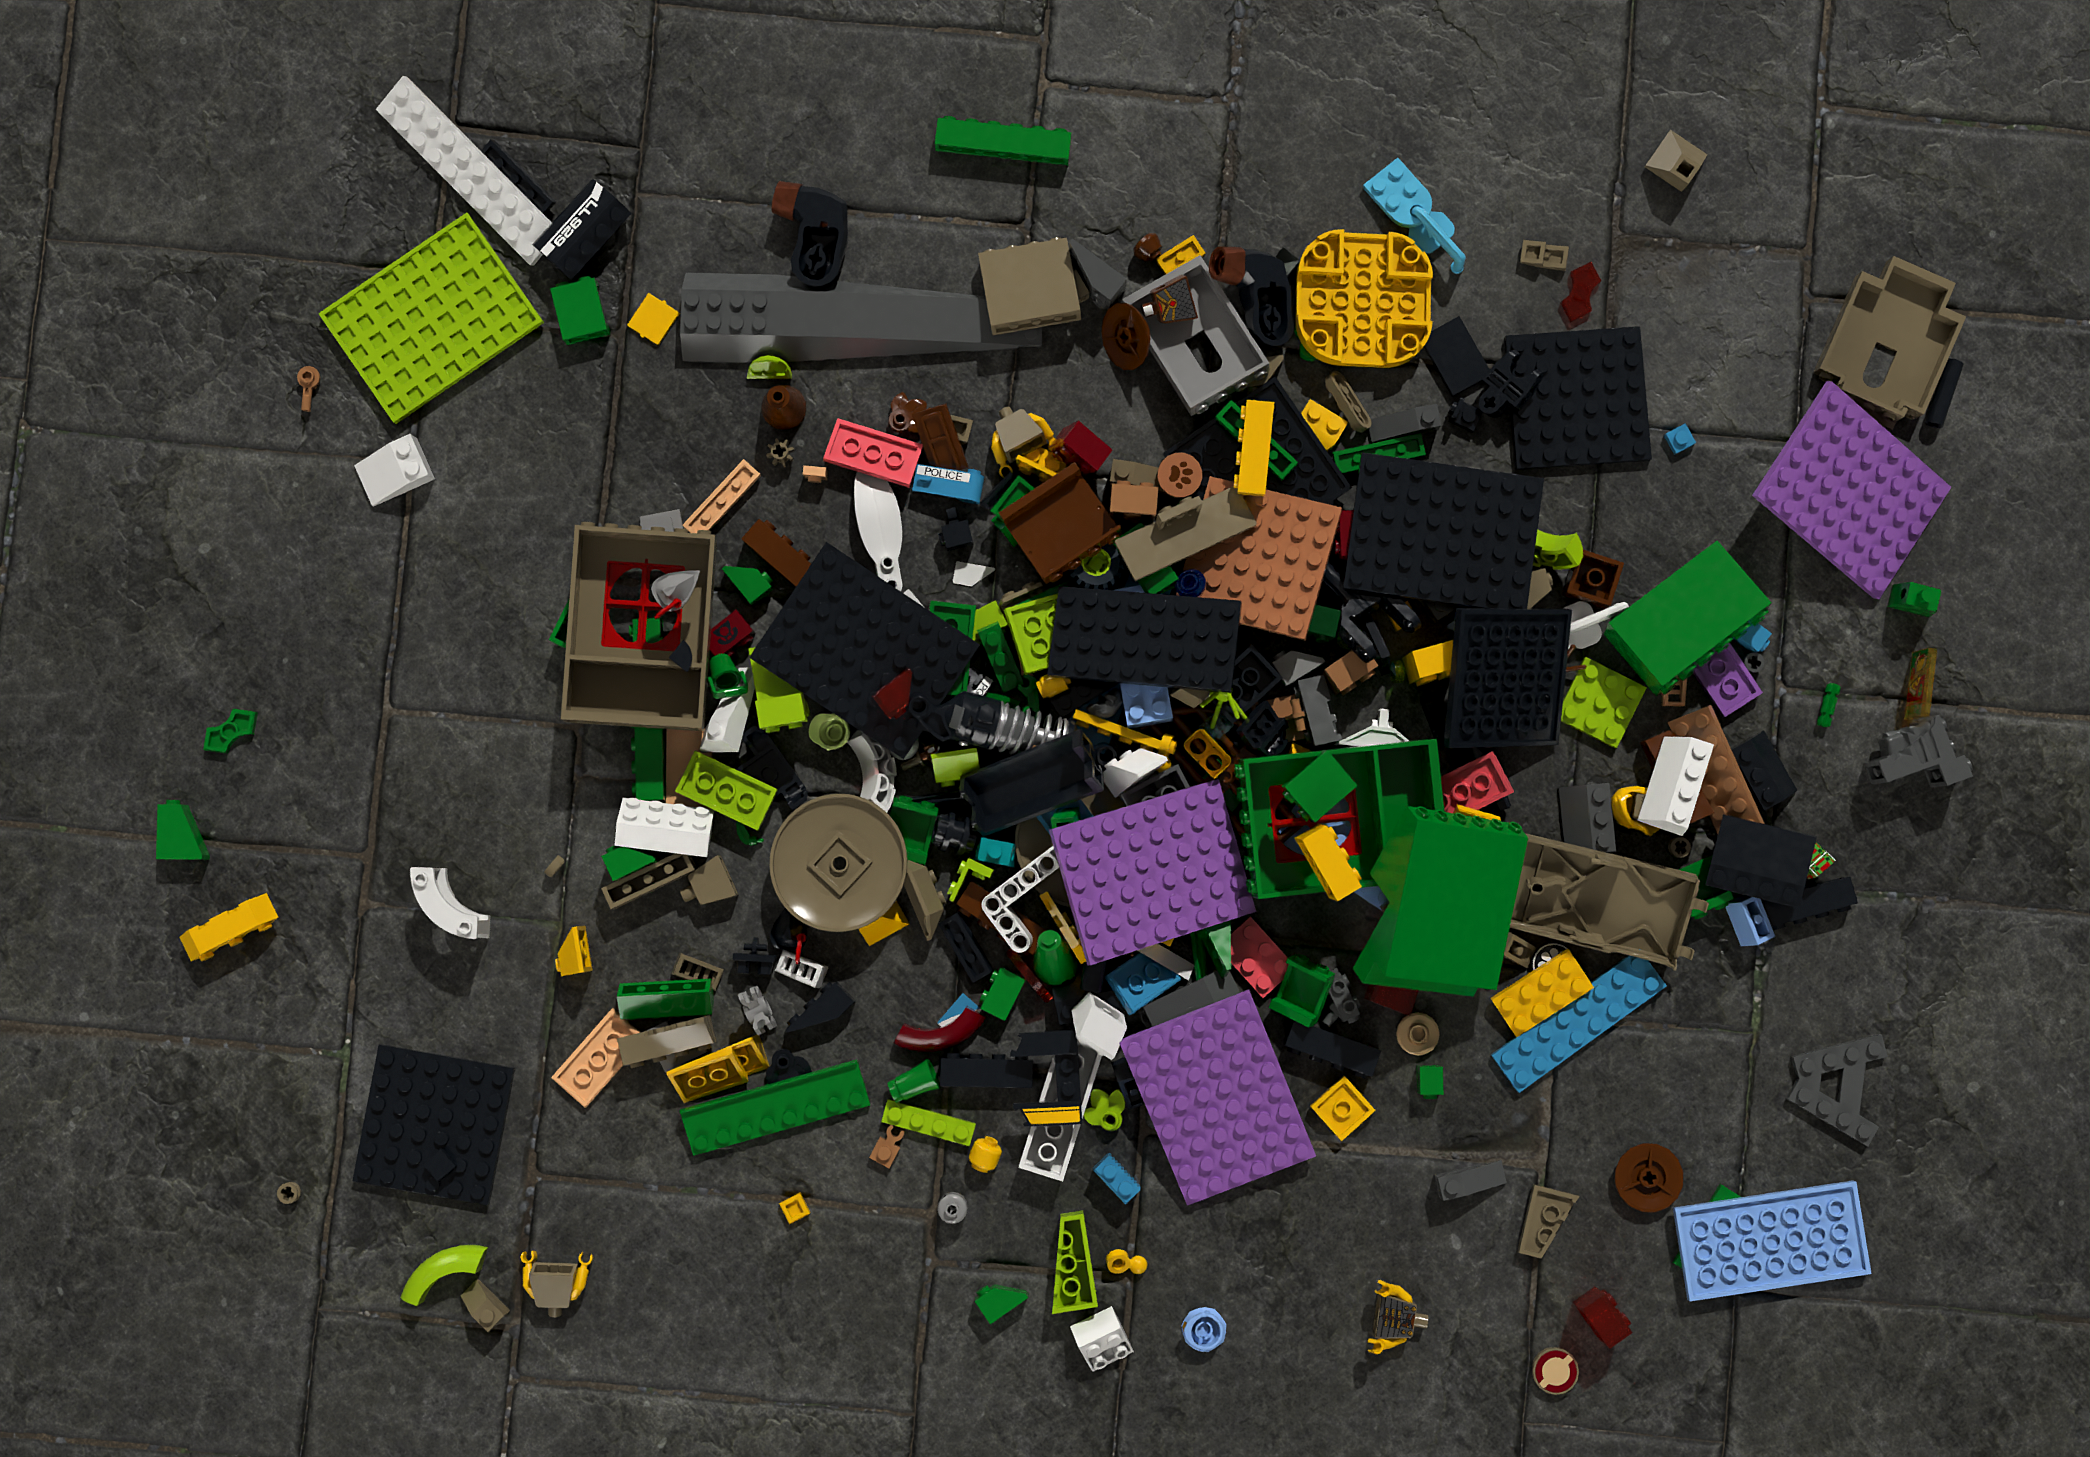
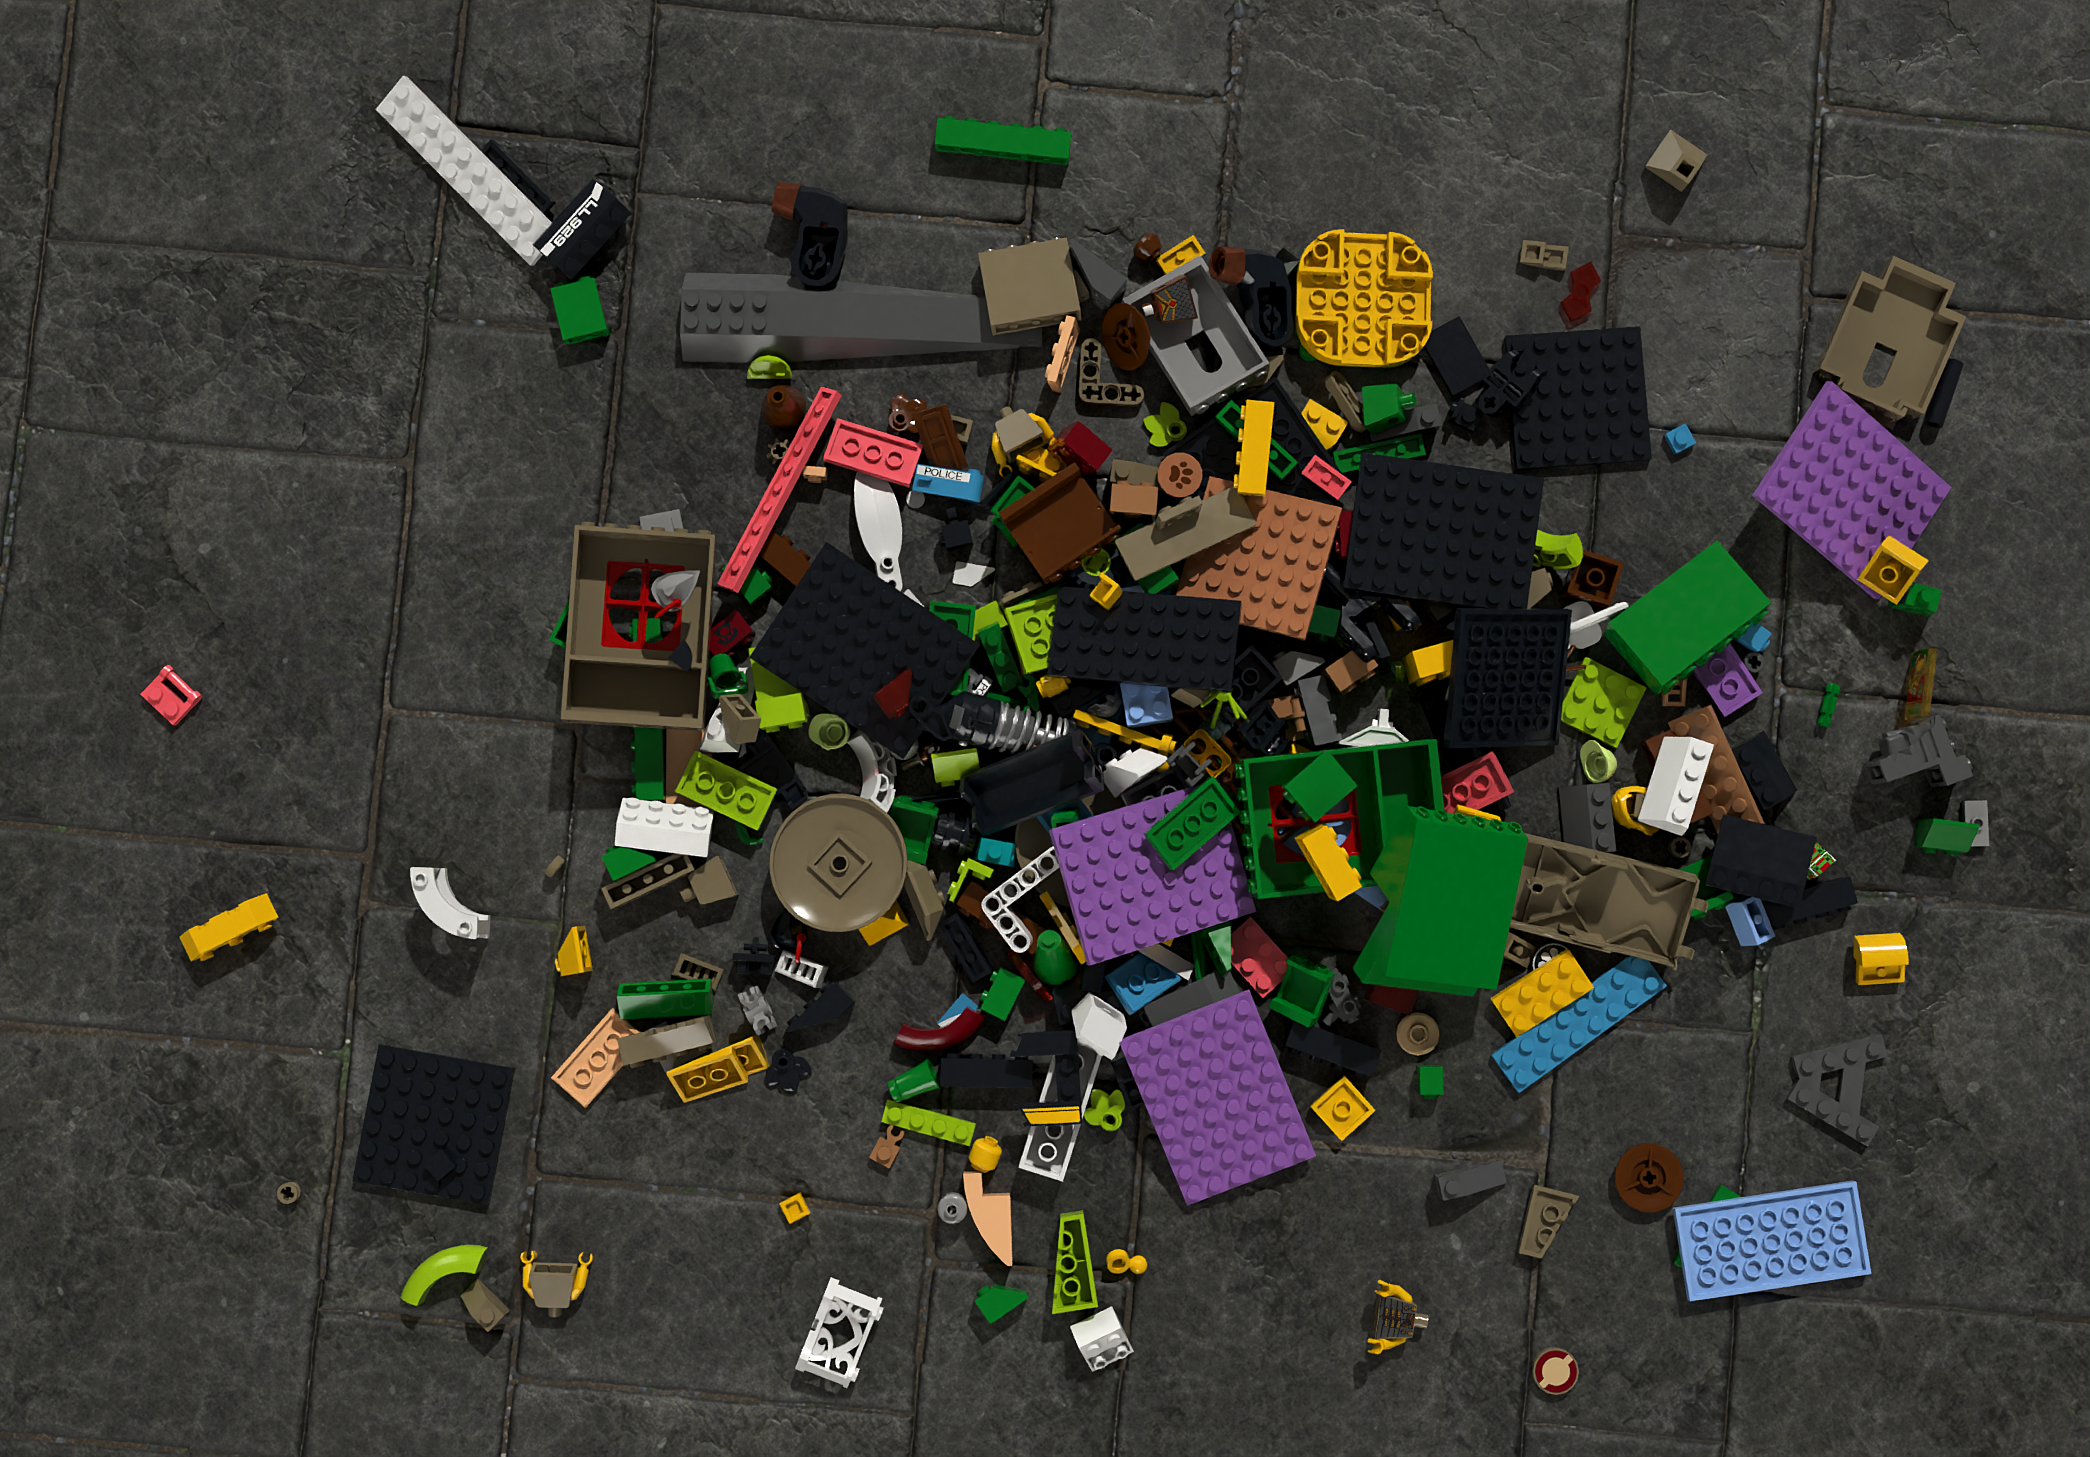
green slope [156,800,210,860] -> none
green tile [203,709,258,754] -> none
medium nougat plate [297,366,320,412] -> none
lime plate [318,212,544,424] -> none
white slope [354,434,435,507] -> none
yellow piece [627,293,680,346] -> none
green plate [679,1059,871,1156] -> none
light nougat plate [683,459,761,533] -> none
dark azure brick [1093,1153,1140,1204] -> none
clear blue cone [1175,569,1206,597] -> none
light blue hat [1181,1307,1226,1352] -> none
medium azure plate [1363,158,1466,274] -> none
clear red brick [1573,1286,1633,1349] -> none
none -> coral plate [140,665,202,725]
none -> coral plate [717,387,842,593]
none -> dark tan slope [719,694,761,744]
none -> white fence [795,1277,883,1388]
none -> white sticker [906,491,925,508]
none -> light nougat slope [963,1171,1013,1266]
none -> light nougat plate [1045,315,1080,393]
none -> dark tan beam [1079,338,1144,407]
none -> yellow panel [1090,572,1123,611]
none -> lime plate [1143,402,1187,447]
none -> green plate [1143,776,1241,870]
none -> dark grey piece [1166,742,1212,787]
none -> coral plate [1301,455,1352,501]
none -> green torso [1362,384,1417,434]
none -> yellowish green hat [1580,740,1617,783]
none -> yellow brick [1853,933,1909,985]
none -> yellow slope [1857,536,1929,605]
none -> green slope [1914,818,1979,856]
none -> light grey plate [1961,800,1989,846]

